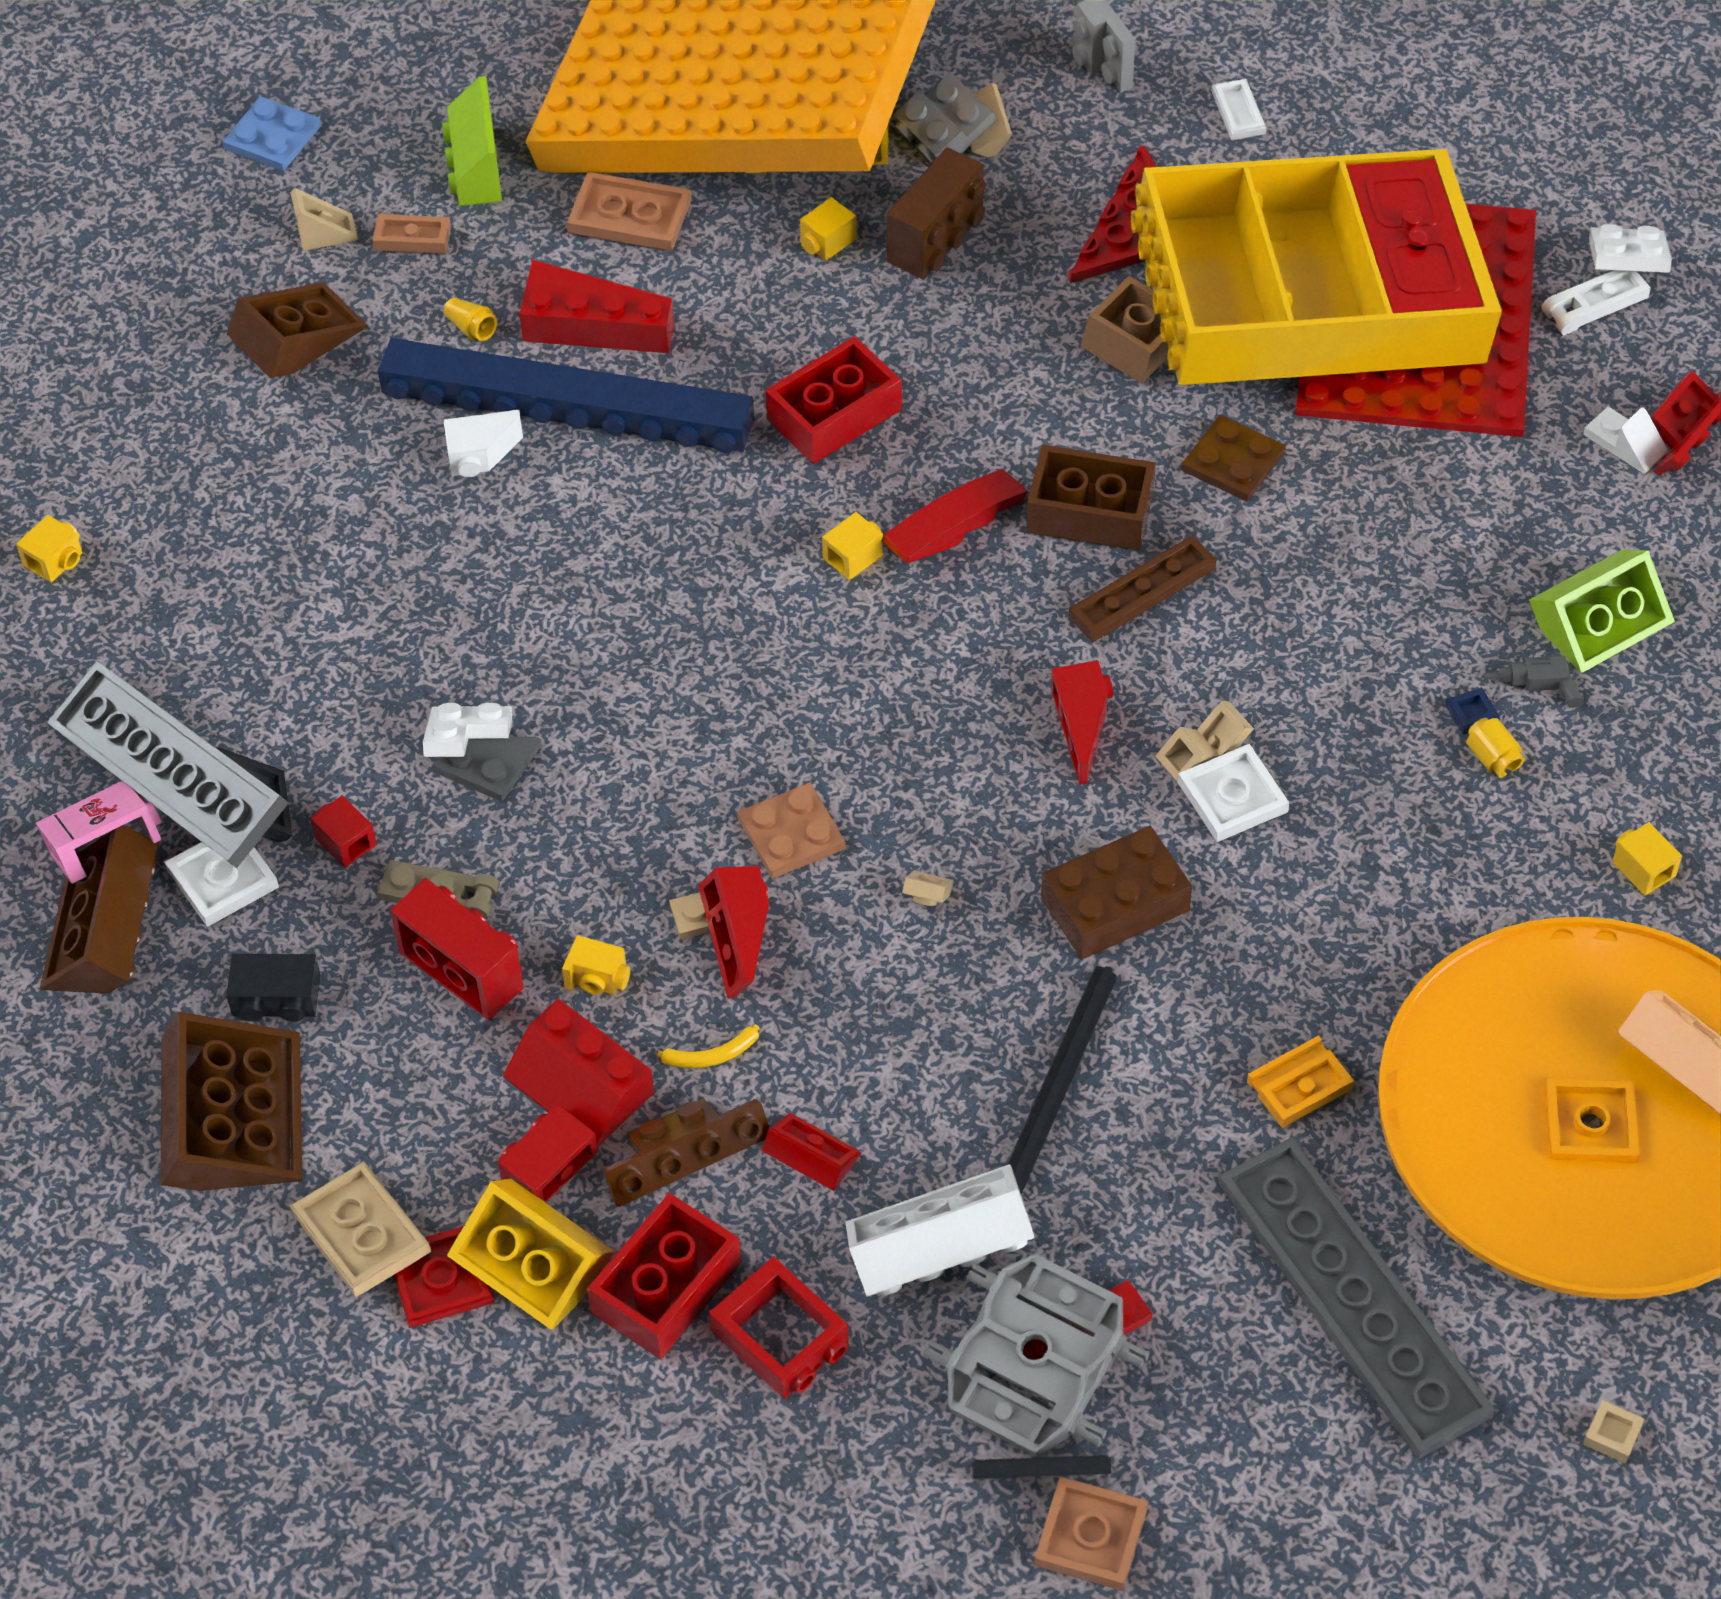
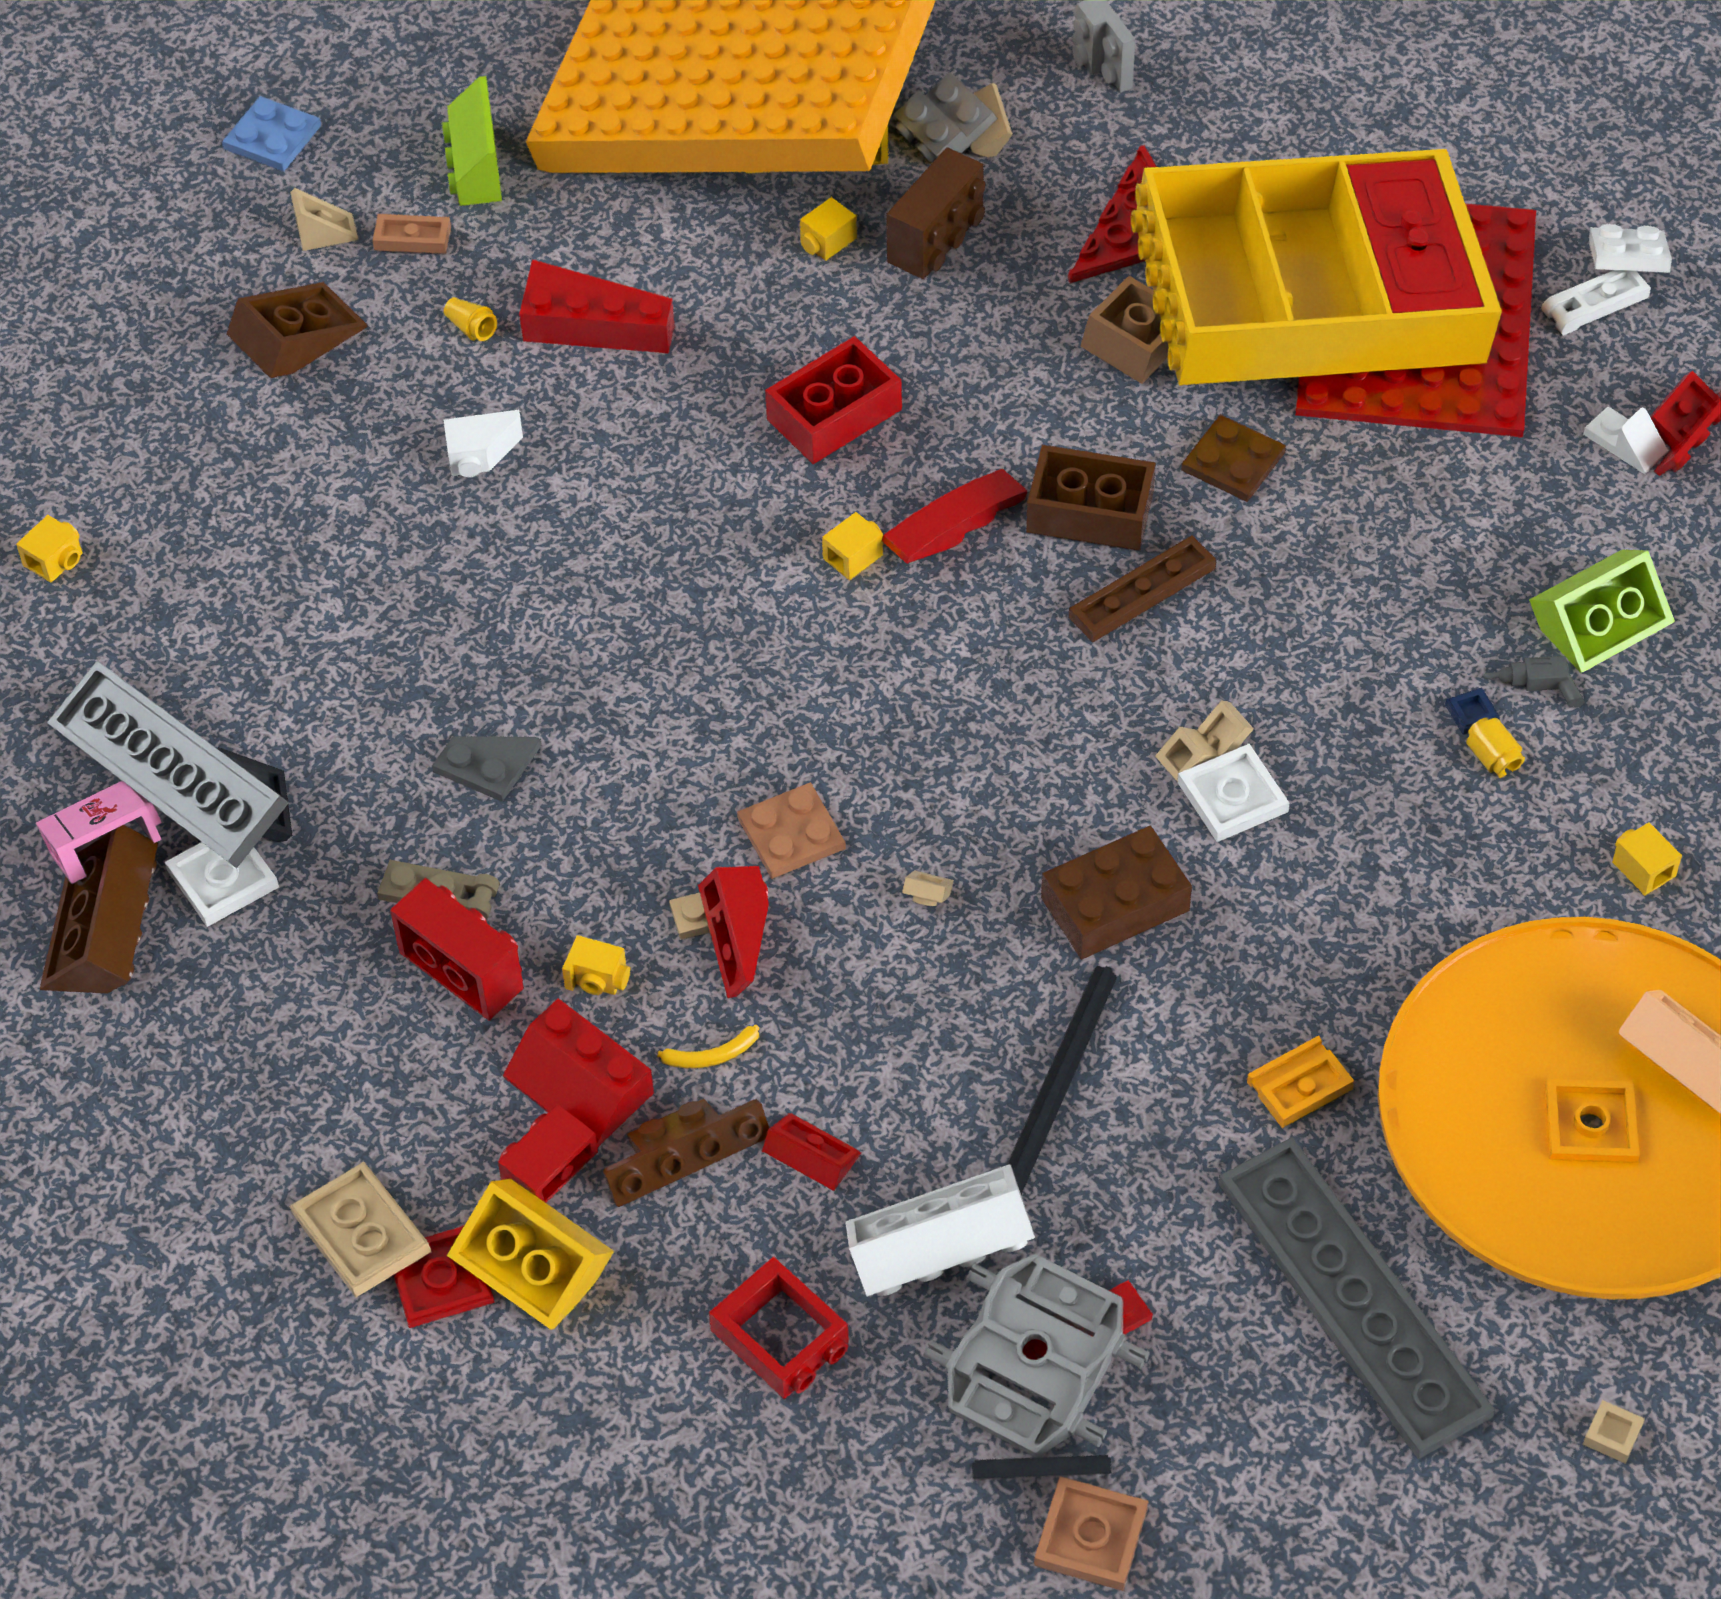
reddish brown slope [160,1011,302,1191] -> none
black brick [226,954,321,1022] -> none
red brick [310,795,377,868] -> none
dark blue brick [378,338,754,453] -> none
white plate [423,703,512,757] -> none
nougat plate [567,172,692,251] -> none
red brick [587,1192,742,1360] -> none
red slope [1051,660,1113,785] -> none
white tile [1212,79,1266,140] -> none

